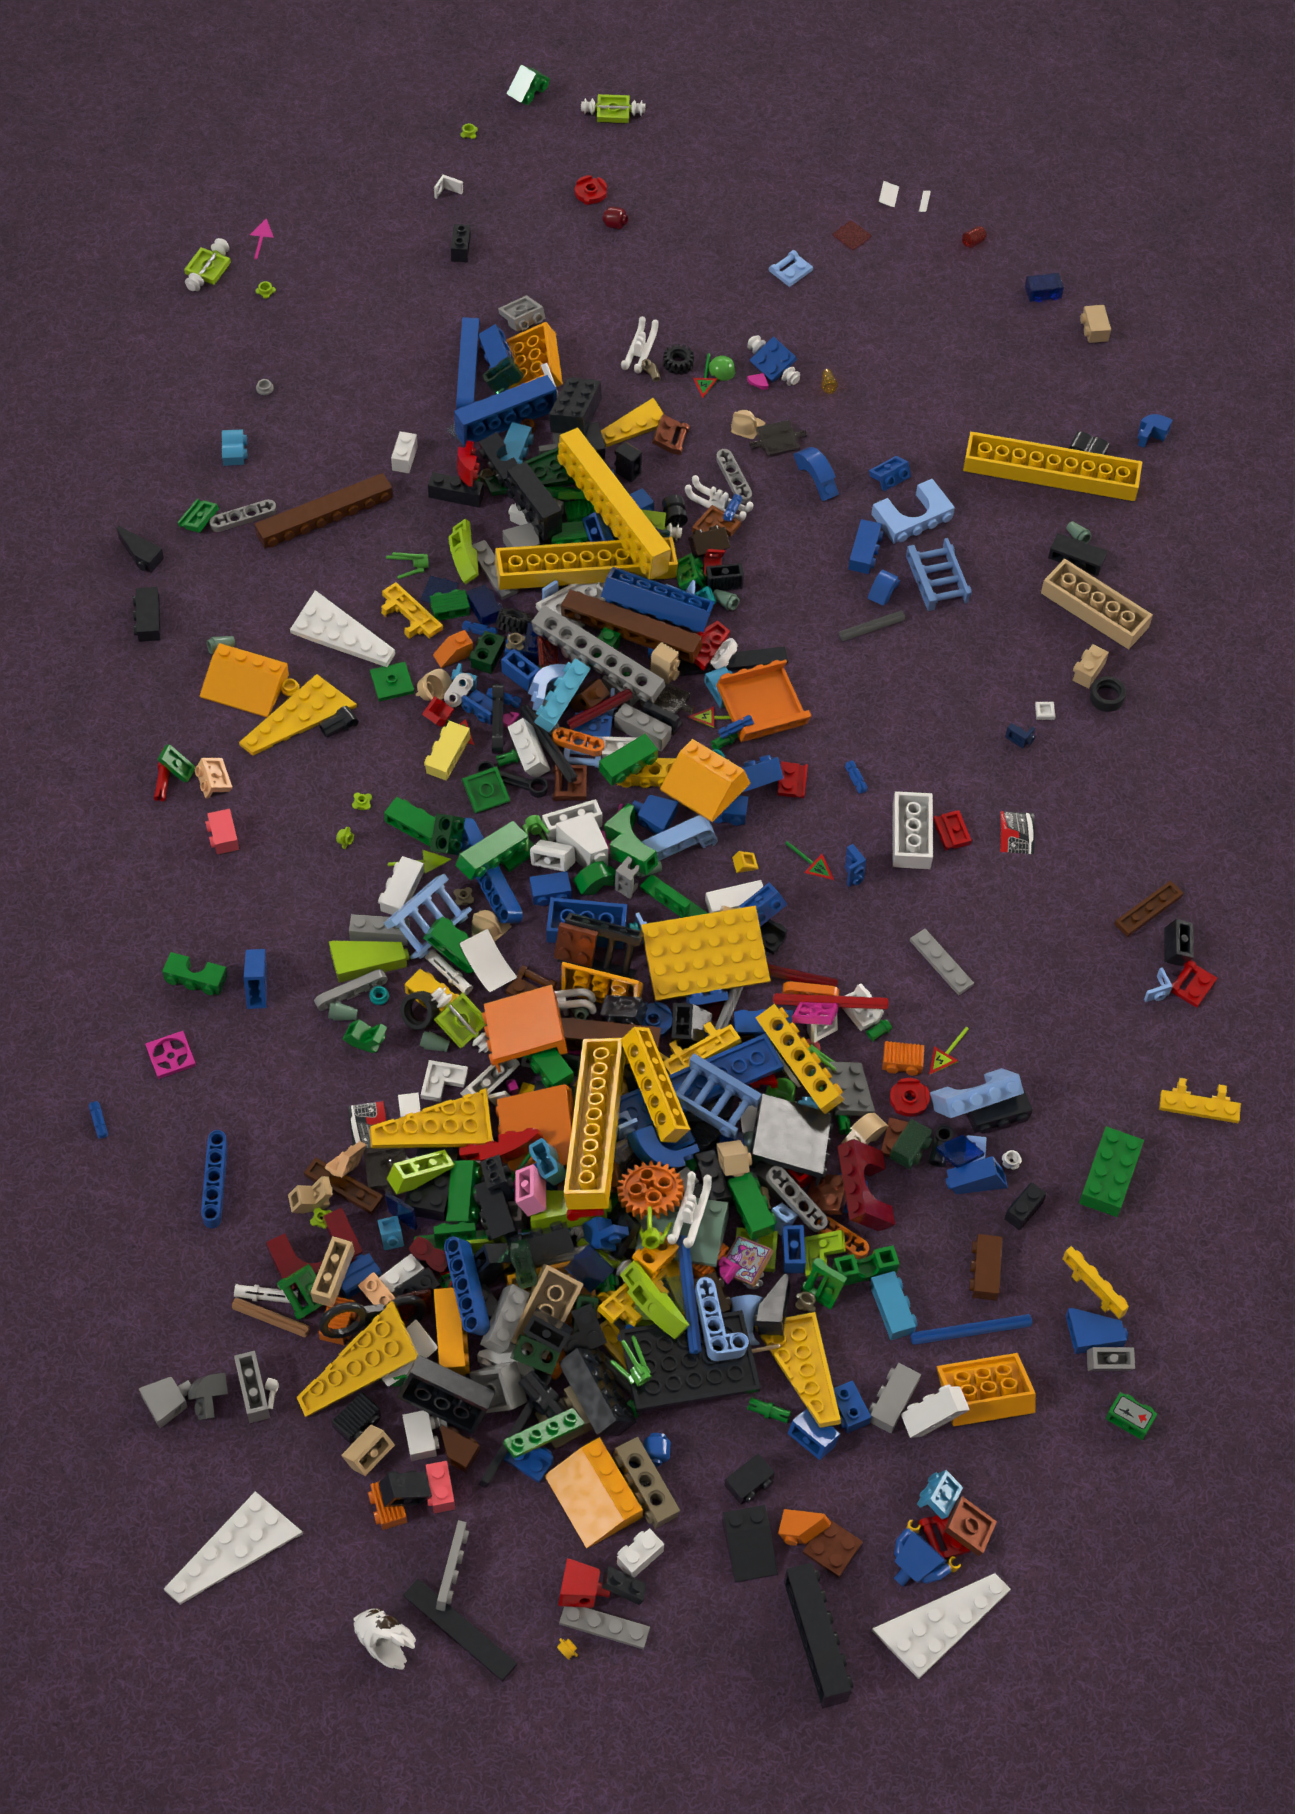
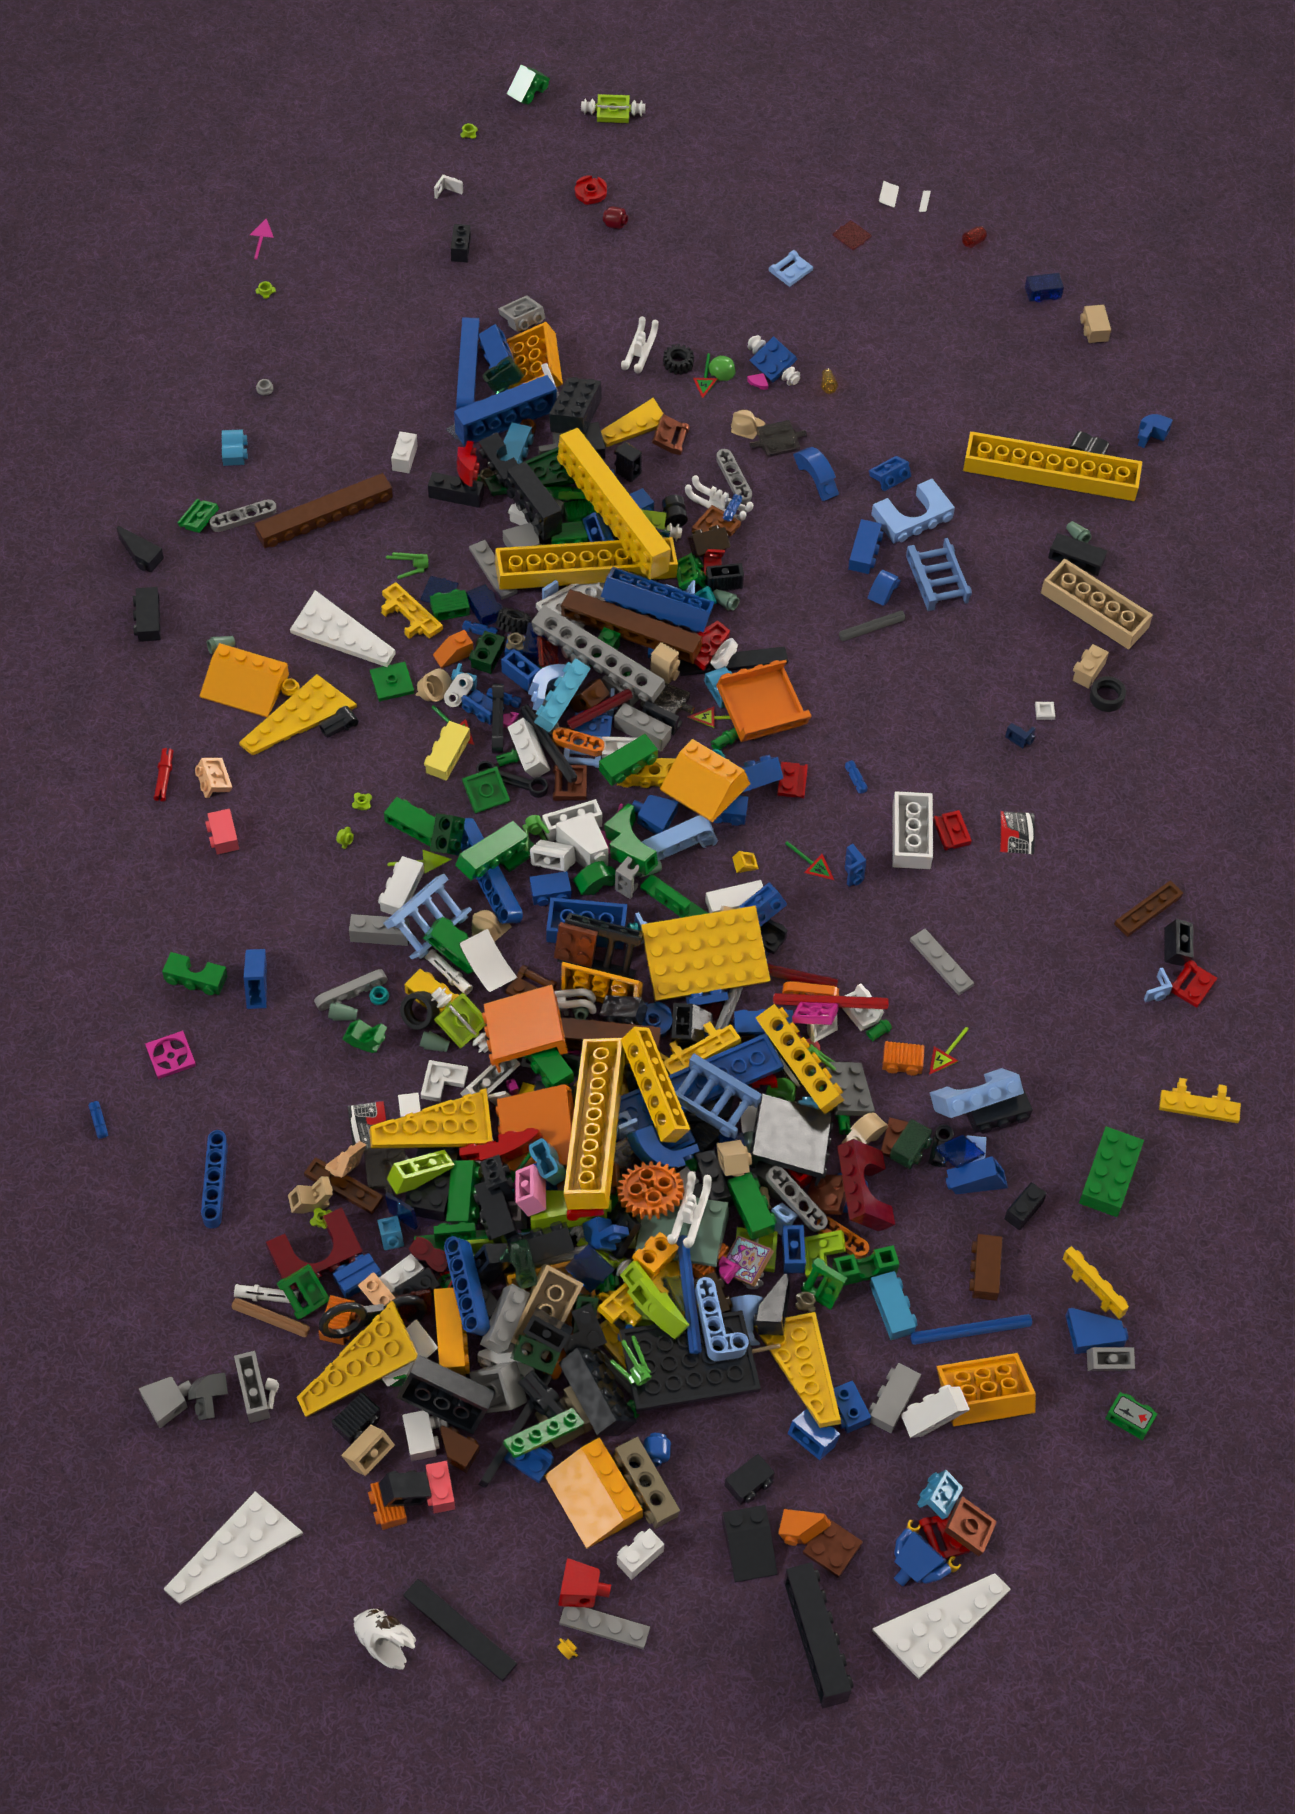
green plate [157,744,196,782] -> none
lime plate [184,238,231,291] -> none
tan brick [310,1236,355,1307] -> none
lime slope [329,941,410,983] -> none
red panel [422,696,454,727] -> none
light grey plate [436,1520,469,1611] -> none
lime slope [448,518,479,584] -> none
dark tan plate [453,887,474,906] -> none
black plate [602,1566,646,1605] -> none
lime plant [639,1206,673,1249] -> none
dark tan arm [641,359,661,382] -> none
blue axle [718,715,754,739] -> none
green pin [747,1397,792,1424] -> none
red plate [890,1078,930,1117] -> none
white plate [1002,1150,1022,1170] -> none

